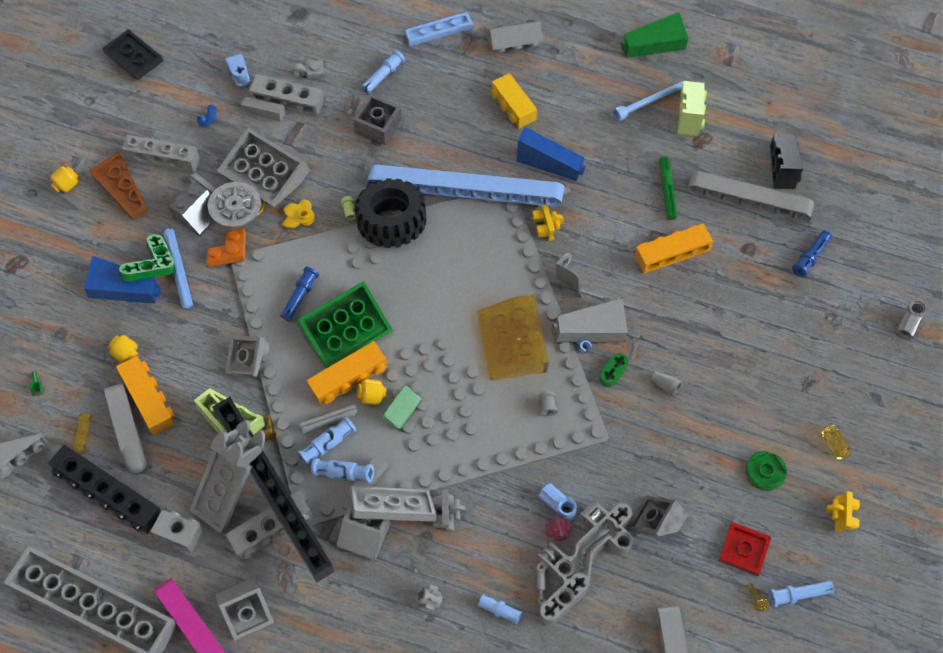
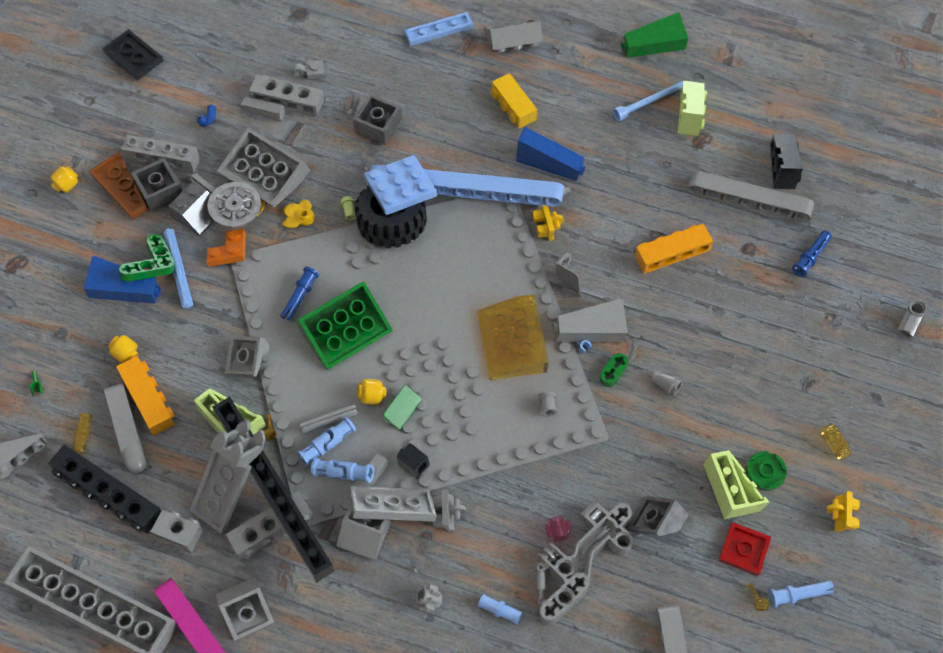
light blue piece [225,53,250,87] -> none
light orange brick [306,341,388,406] -> none
light blue pin [361,50,405,94] -> none
light blue piece [539,483,576,522] -> none
green axle [659,156,677,220] -> none
none -> flat silver brick [131,158,183,211]
none -> light blue plate [364,155,437,215]
none -> black brick [396,443,430,479]
none -> yellowish green wedge [703,450,769,519]

